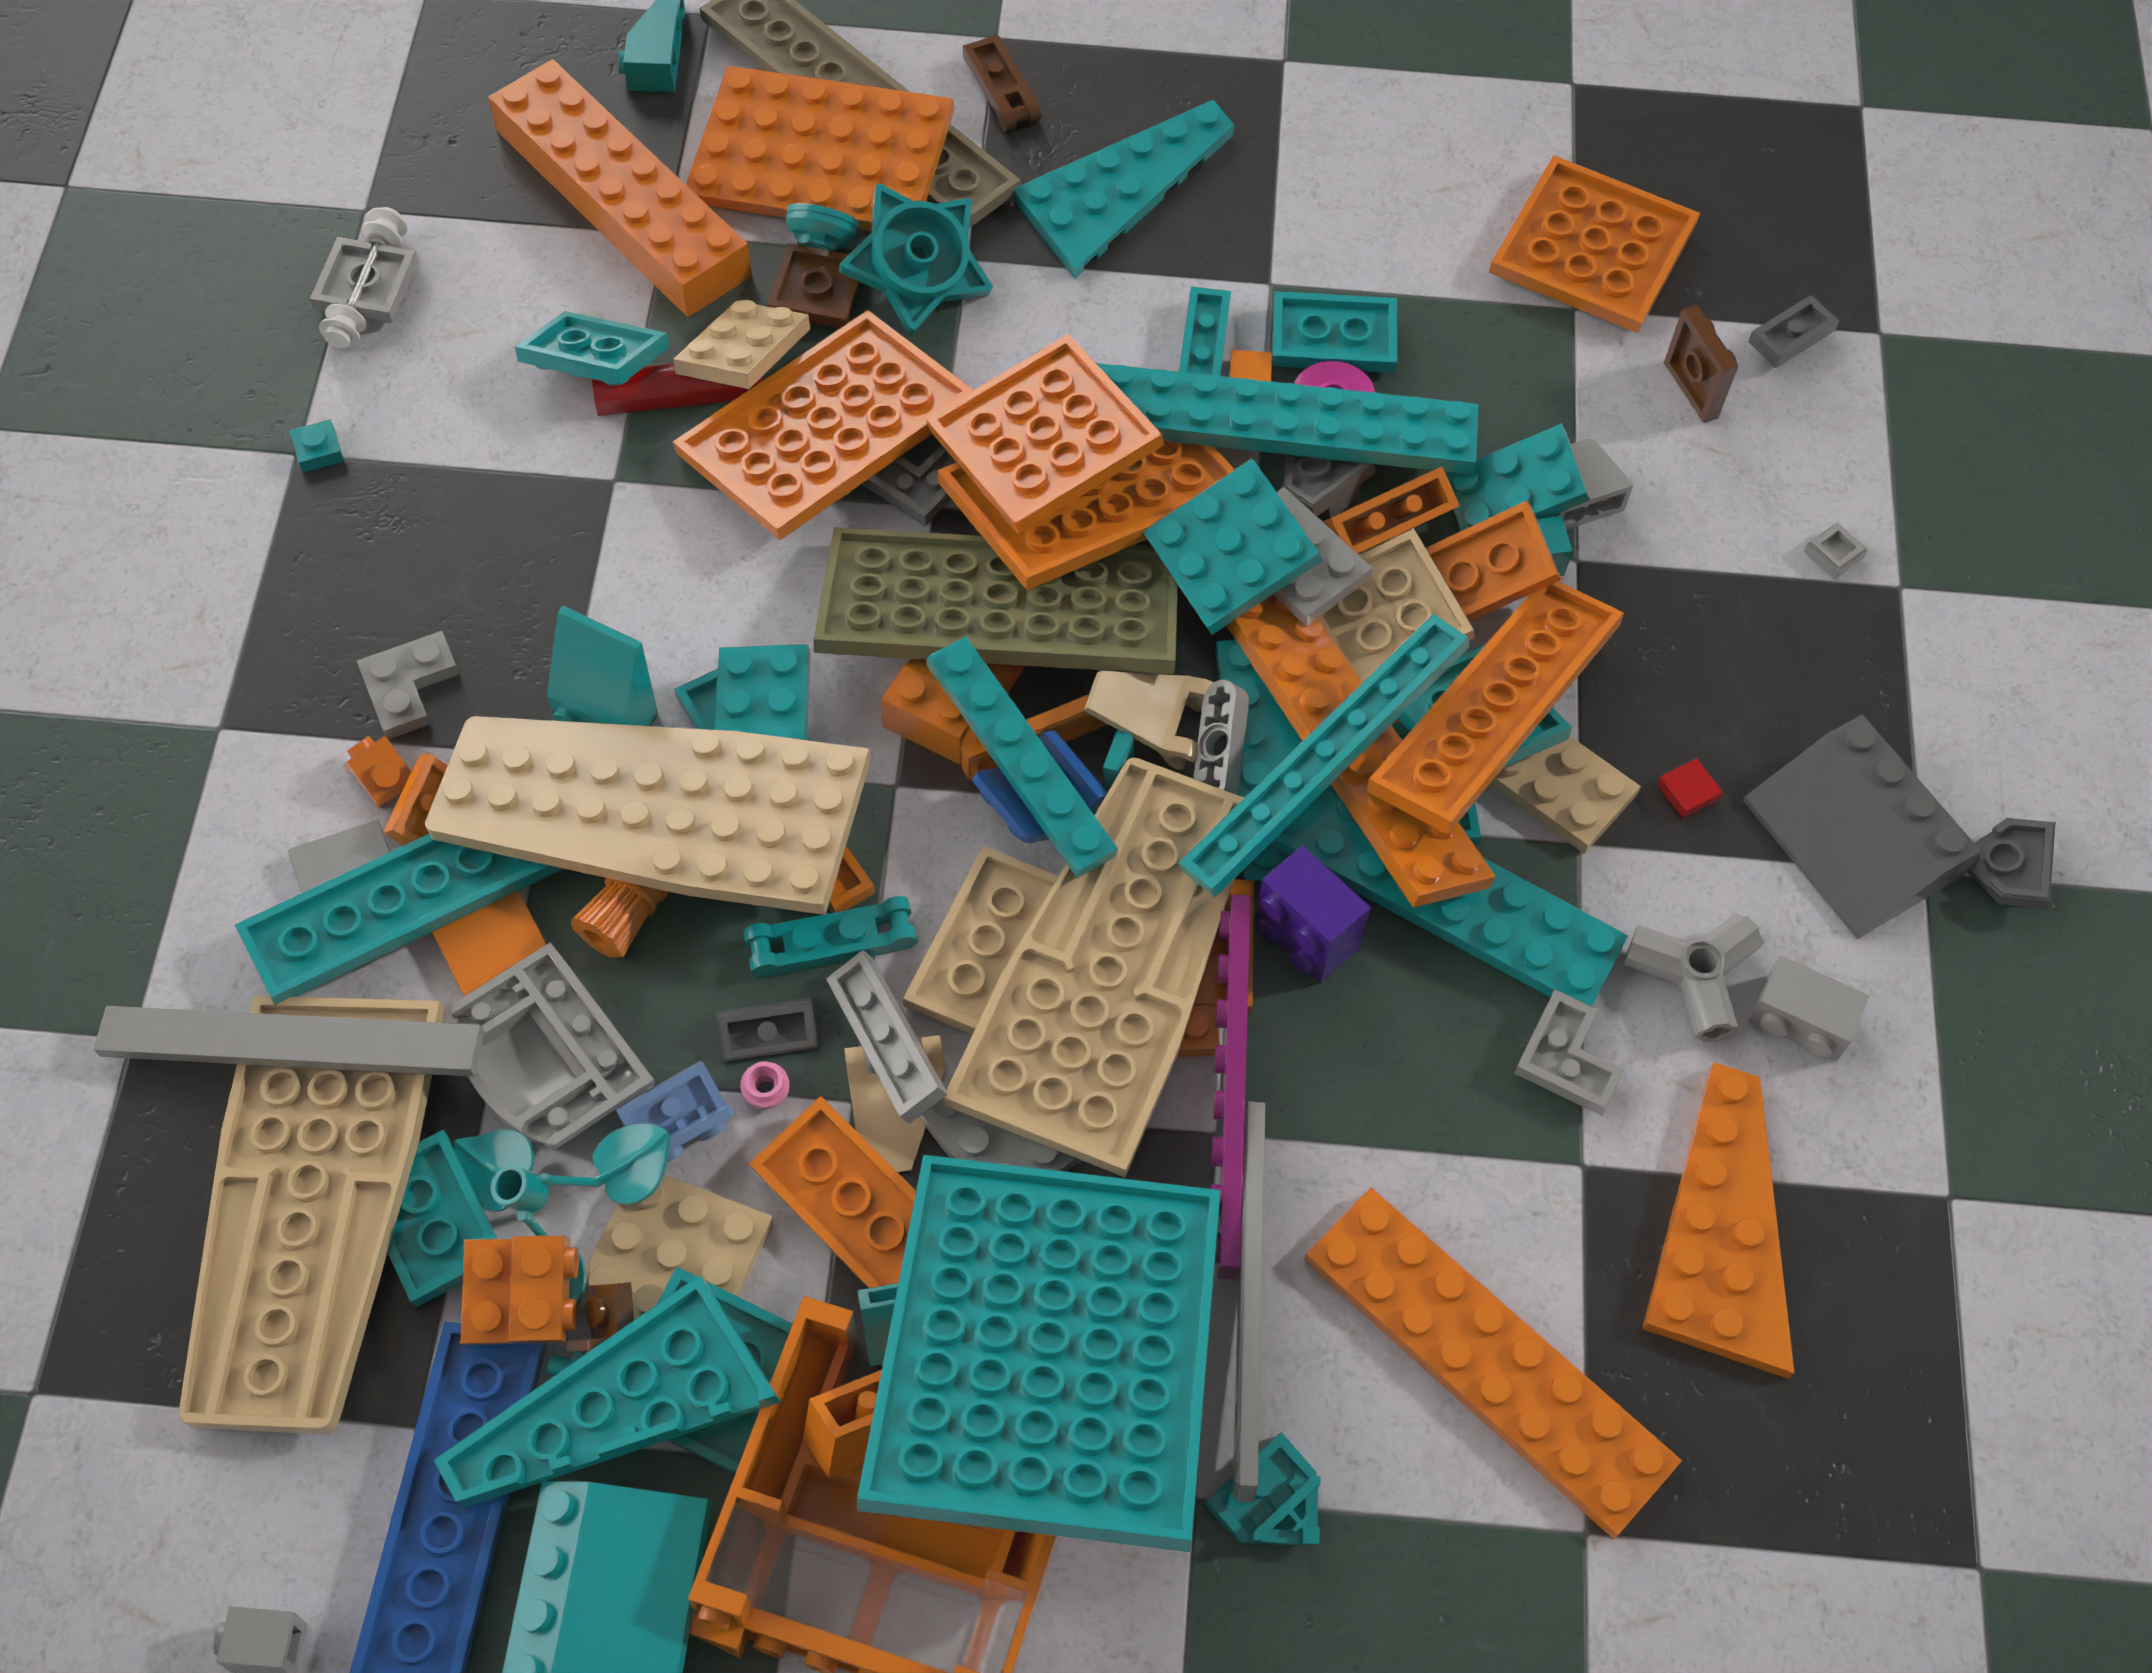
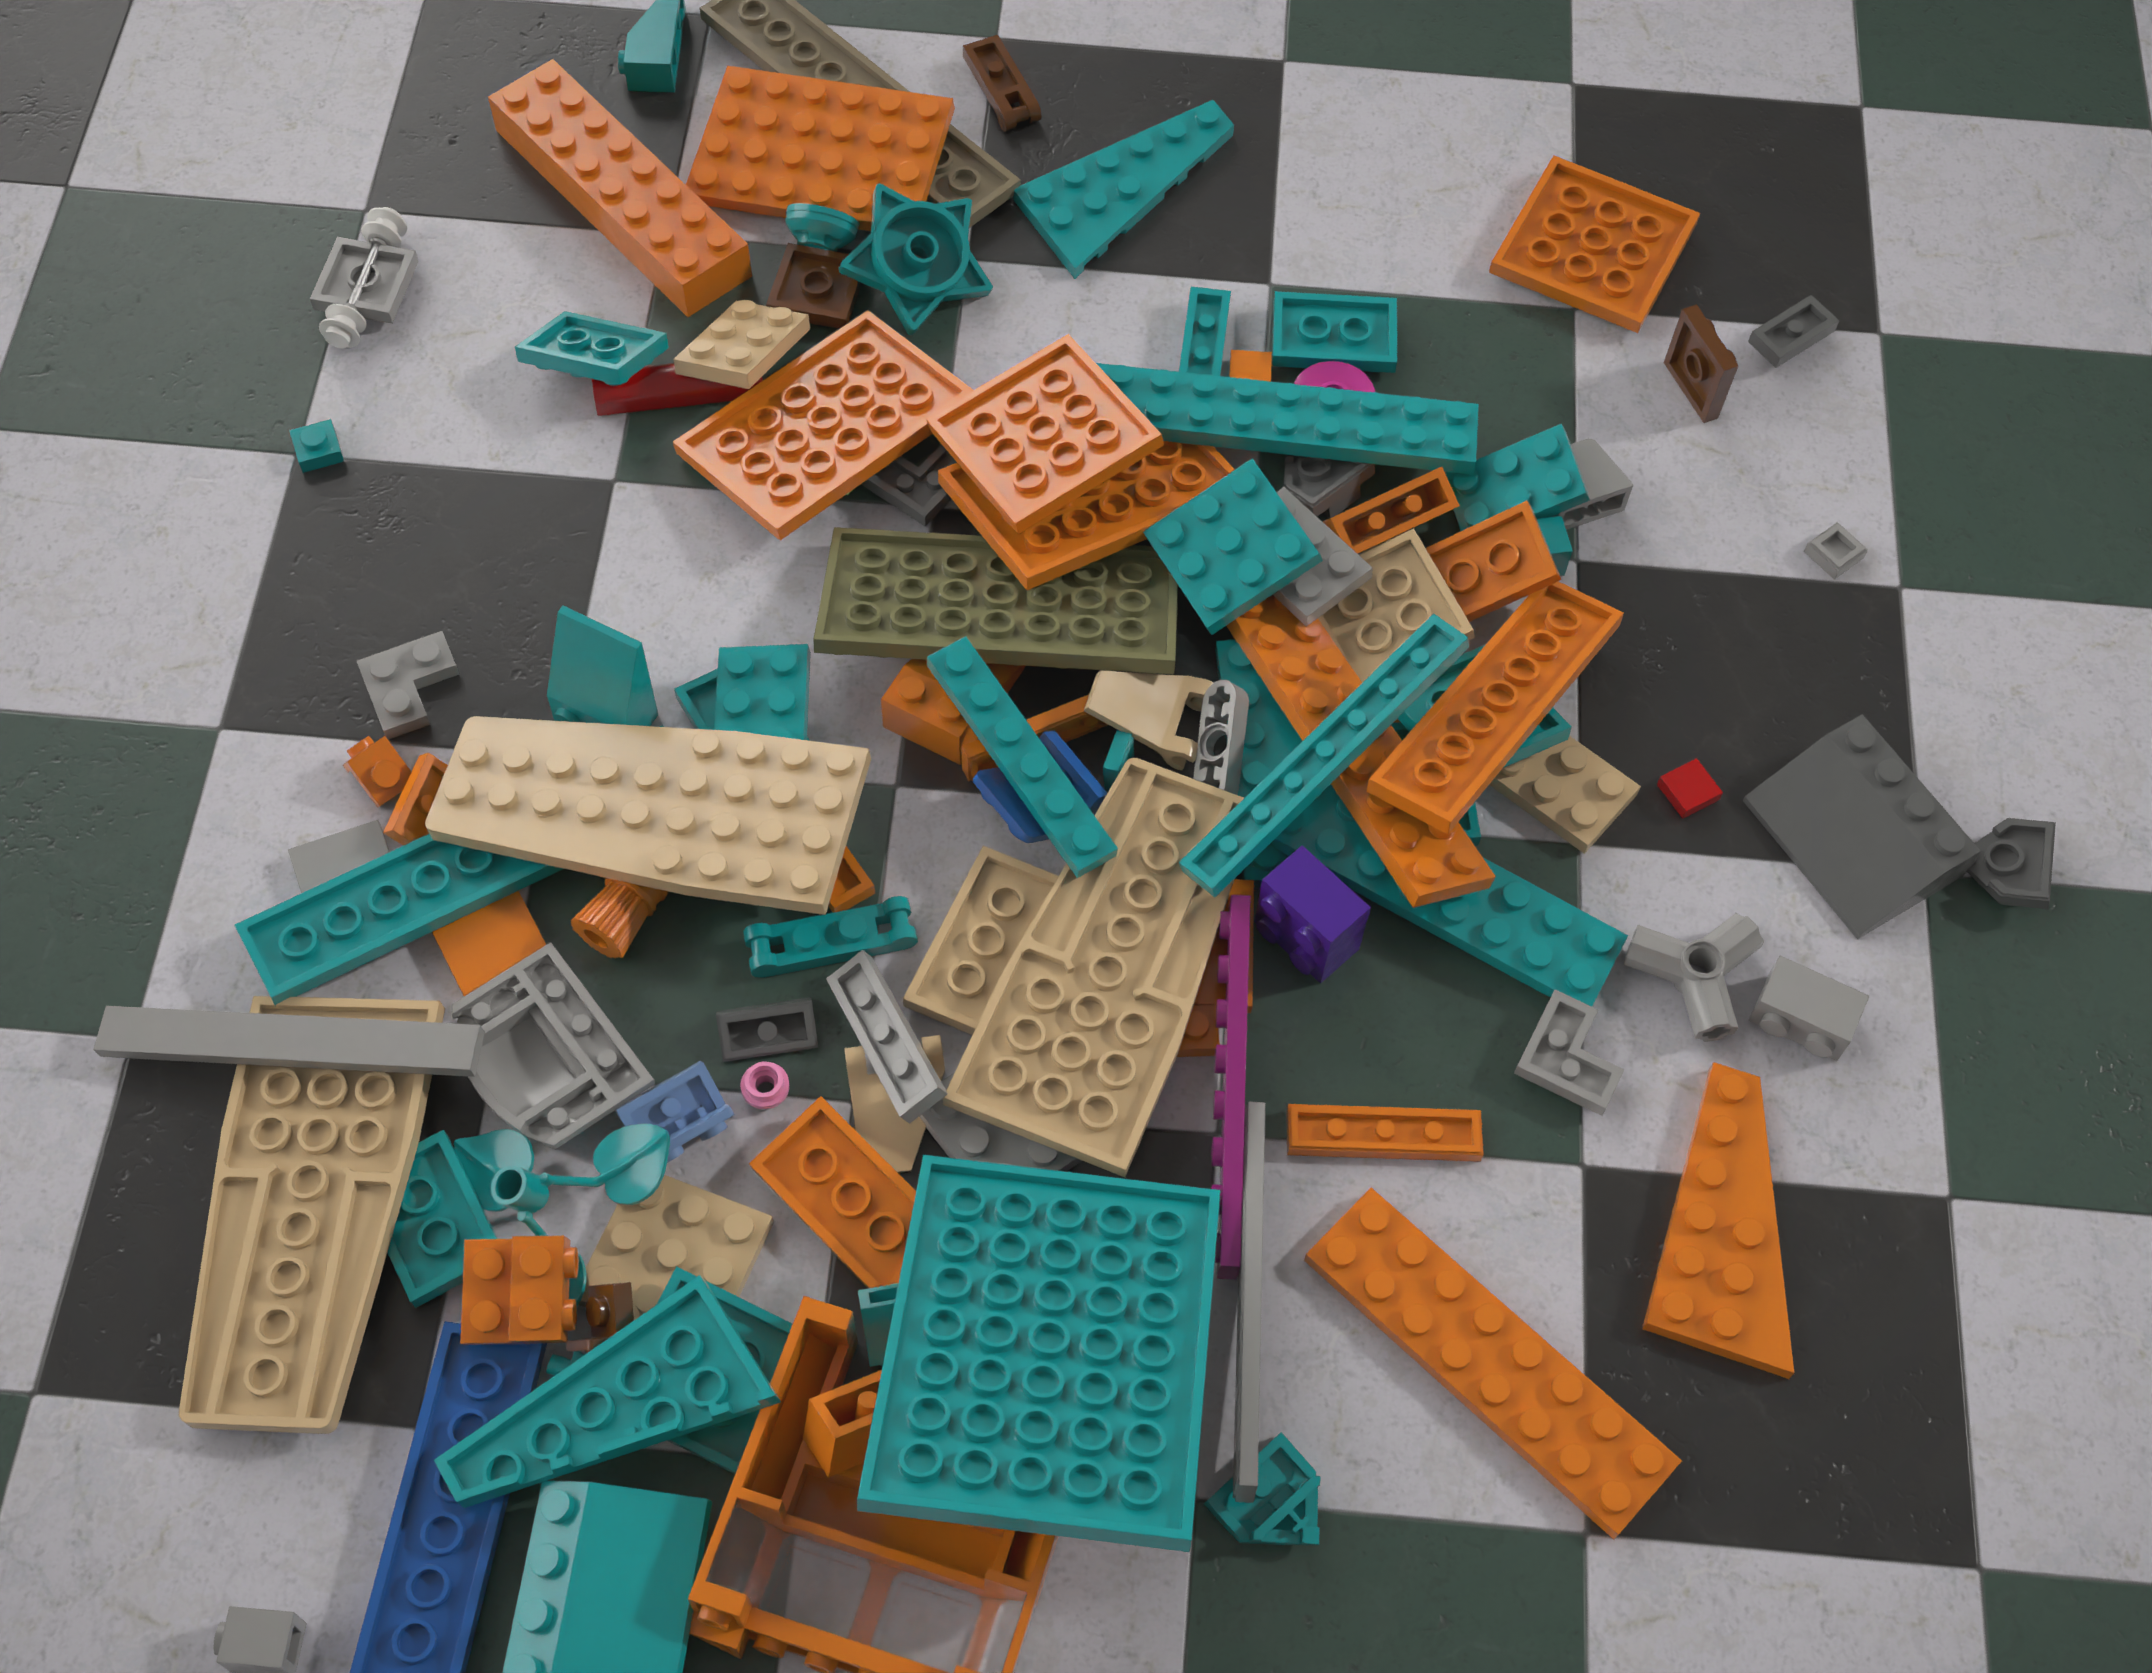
none -> orange tile [1287,1104,1483,1162]

